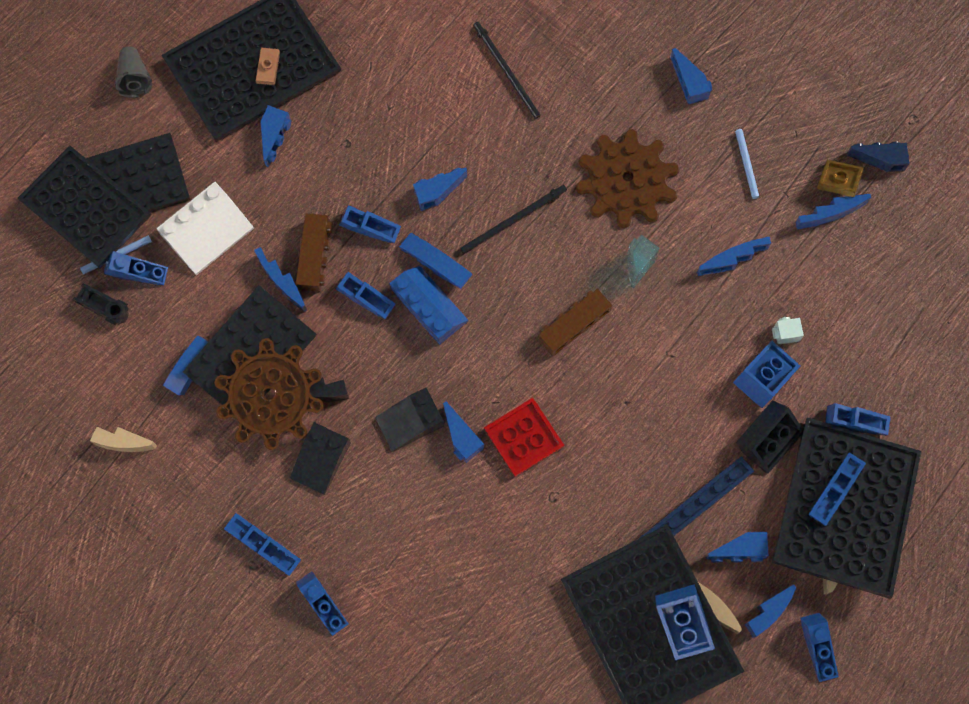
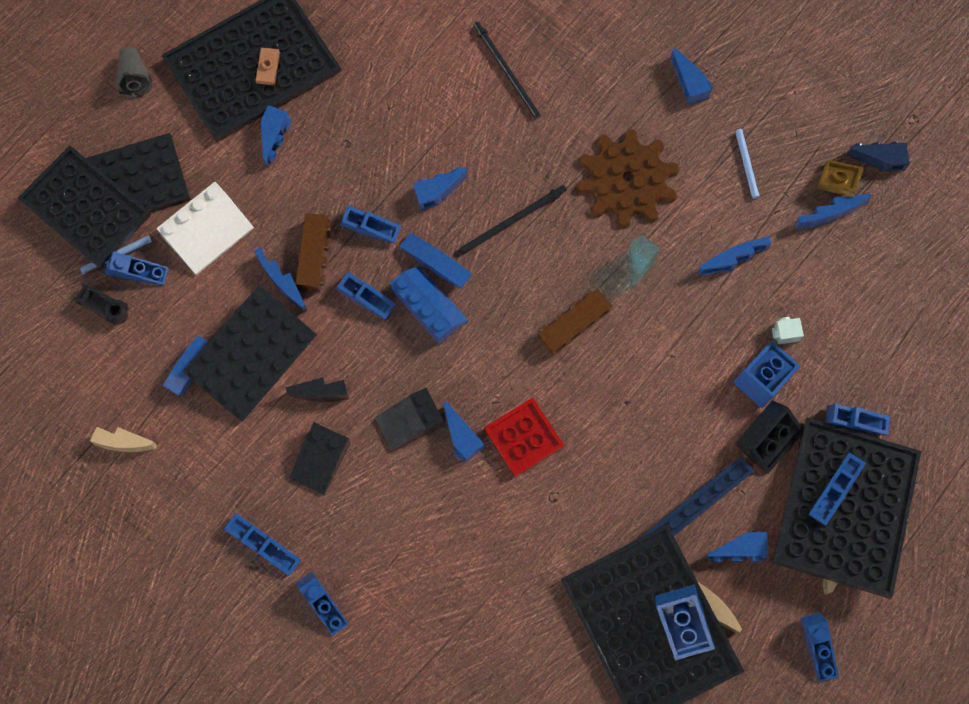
reddish brown plate [215,338,324,450] -> none
blue slope [745,585,796,638] -> none

